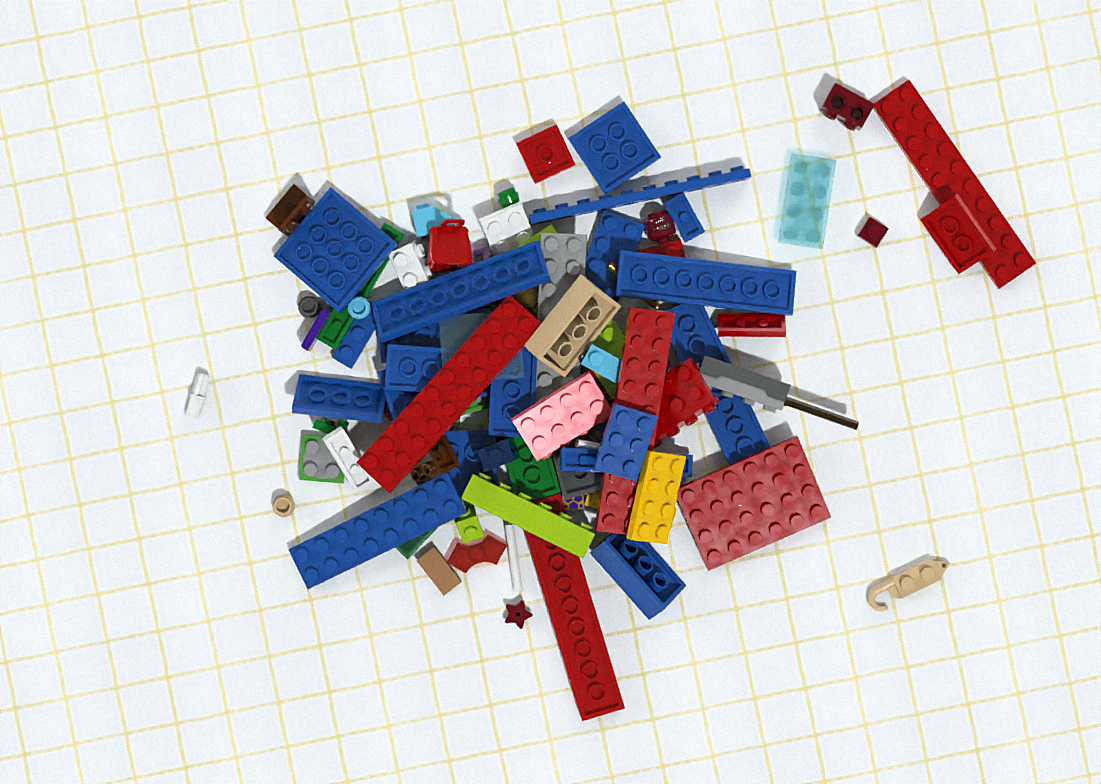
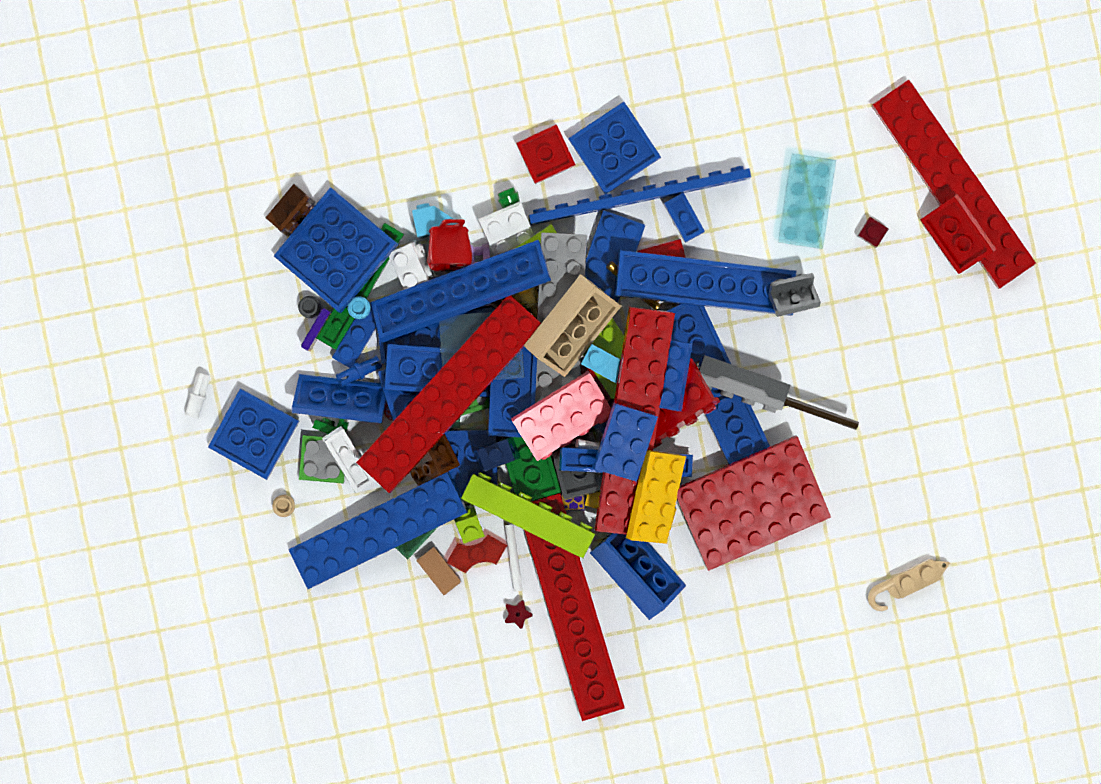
dark red head [644,210,676,245] -> none
red plate [717,314,786,337] -> none
dark red brick [820,83,875,131] -> none
none -> blue plate [208,388,300,480]
none -> blue pin [336,355,382,387]
none -> blue plate [659,340,692,411]
none -> dark grey bracket [768,273,821,317]

